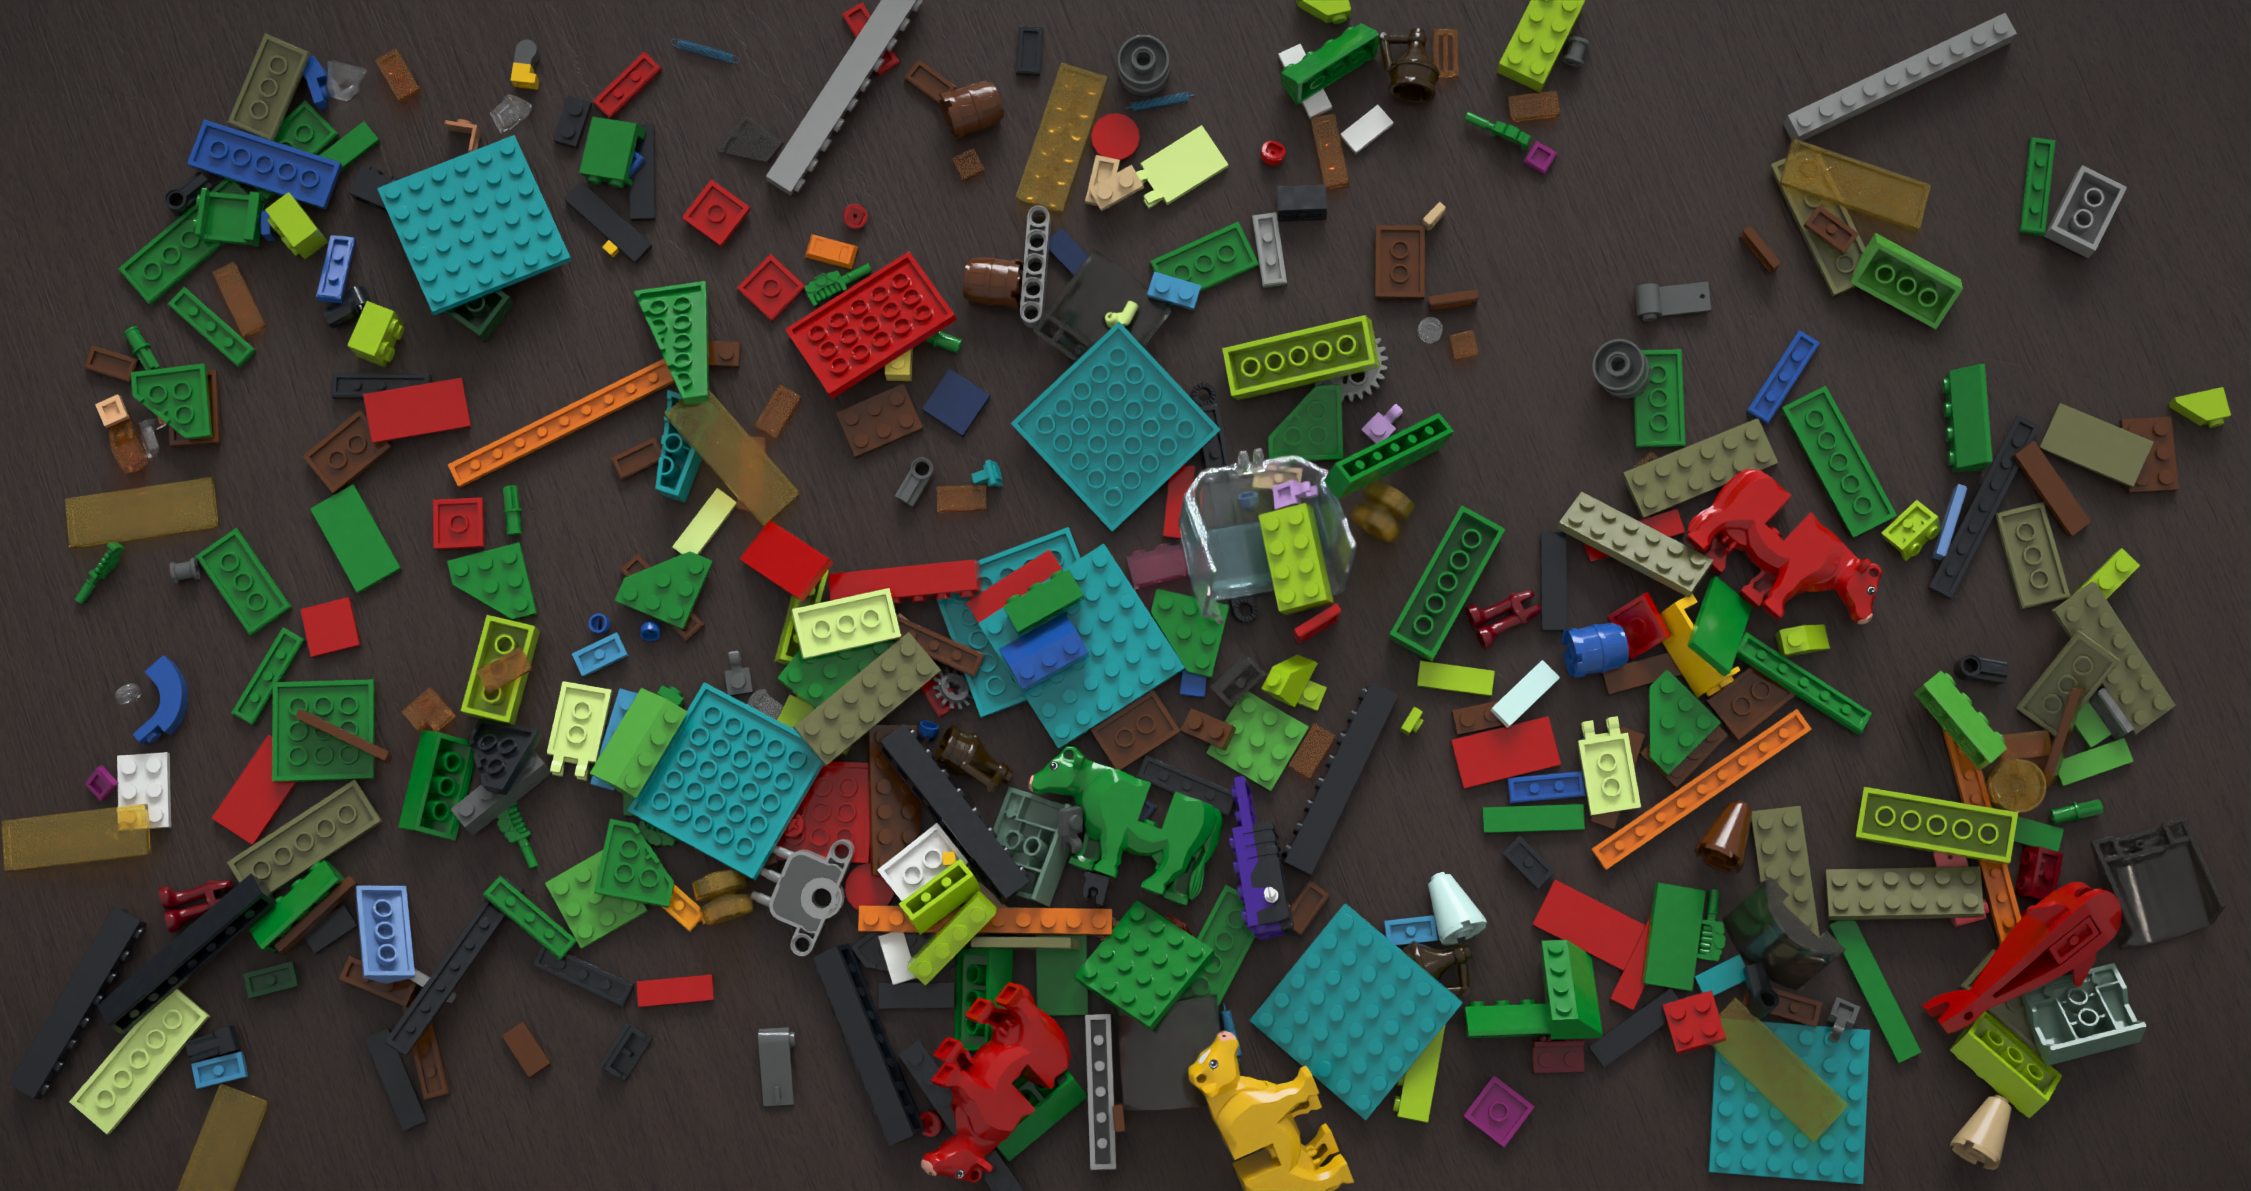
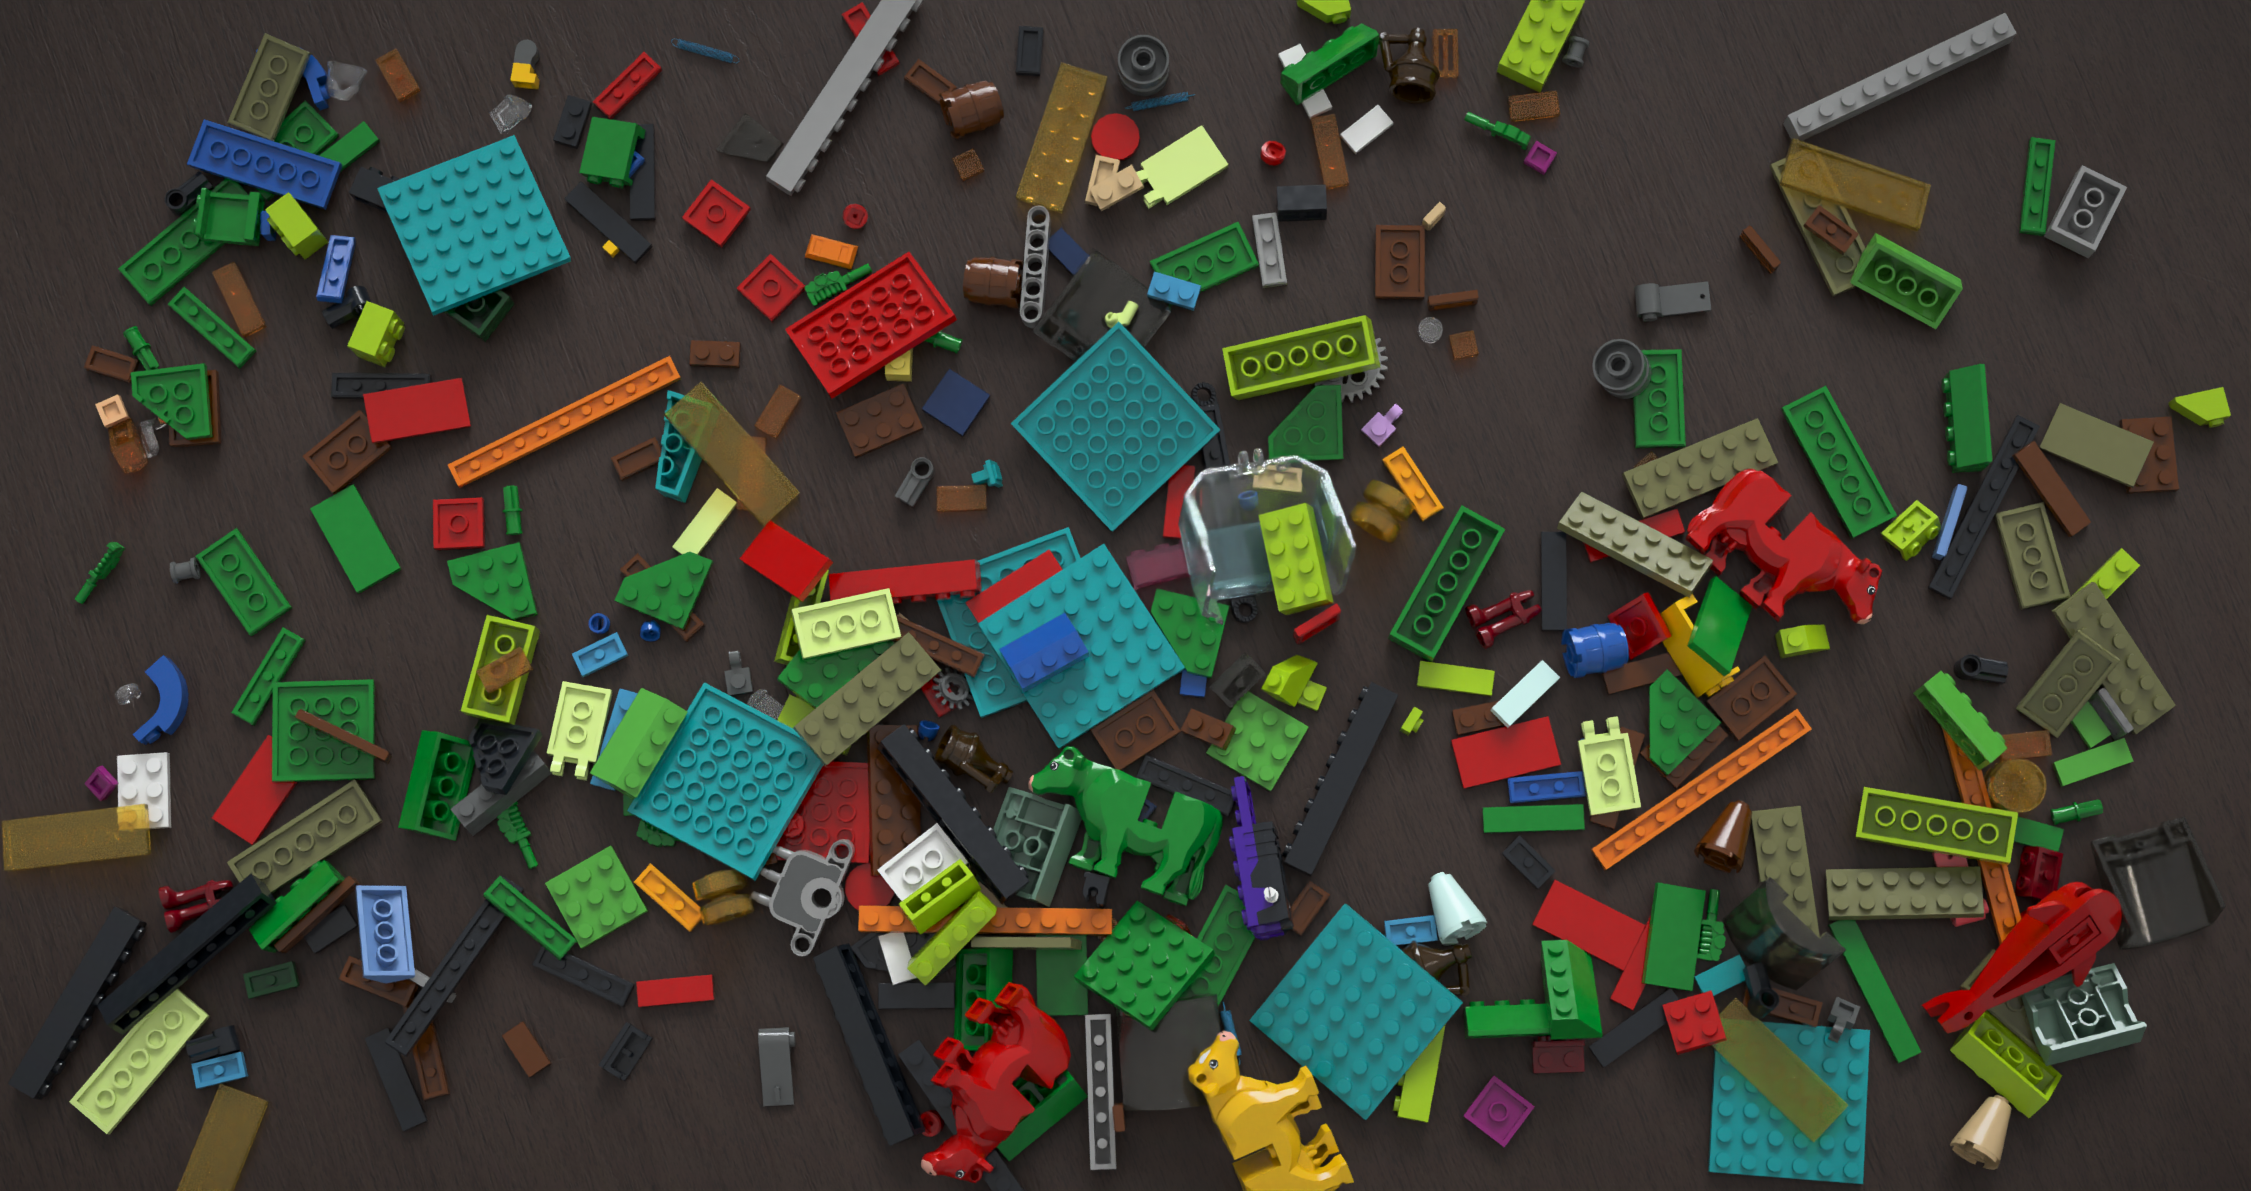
clear yellow tile [65,477,219,548] -> none
red tile [300,597,361,658] -> none
clear orange brick [401,687,456,732] -> none
nougat bracket [445,119,481,152] -> none
green plate [594,819,674,908] -> none
green wing [634,281,709,404] -> none
green plate [657,685,685,708] -> none
yellow piece [942,851,956,866] -> none
green brick [1003,570,1084,636] -> none
dark grey plate [1058,805,1083,853] -> none
lavender plate [1273,480,1318,510] -> none
clear orange tile [1288,723,1336,779] -> none
green brick [1323,413,1454,500] -> none
green tile [1736,632,1872,736] -> none
blue tile [1746,330,1820,425] -> none
reddish brown tile [2041,687,2086,787] -> none
none -> light orange tile [1382,446,1444,522]

